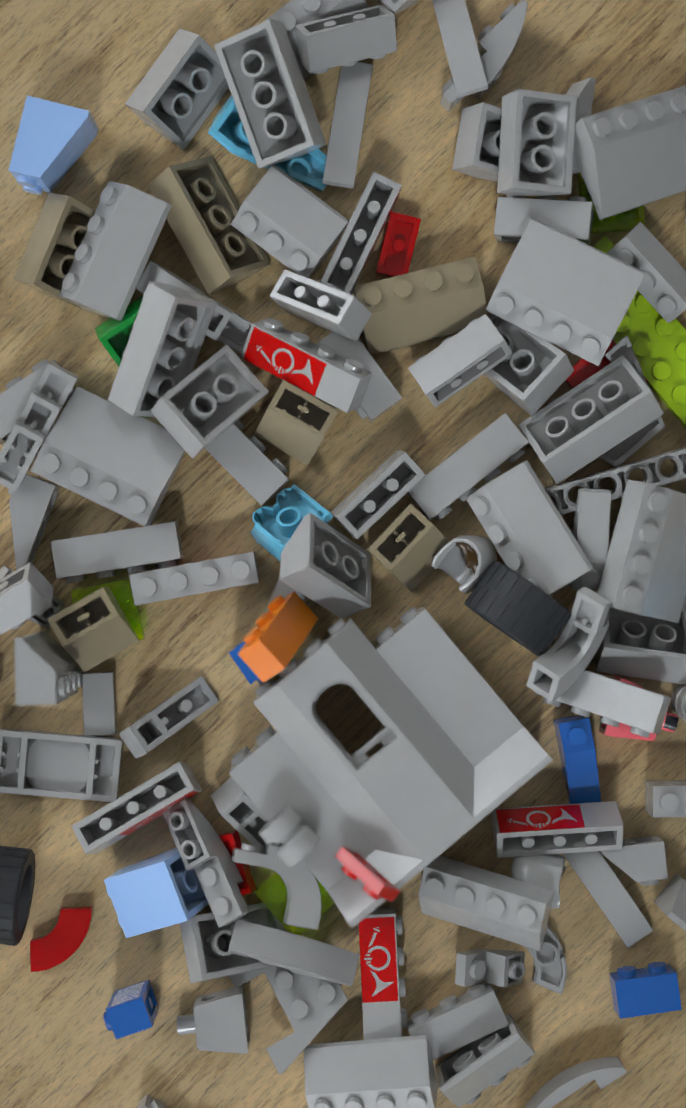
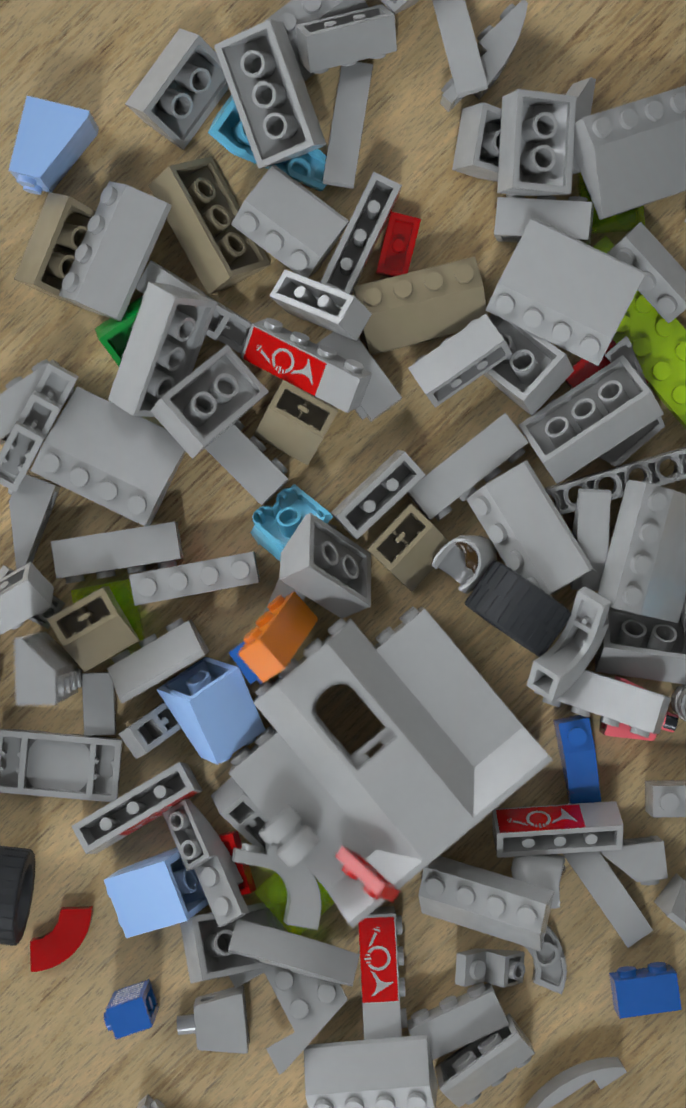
none -> light grey slope [107,618,210,704]
none -> light blue slope [157,657,265,764]

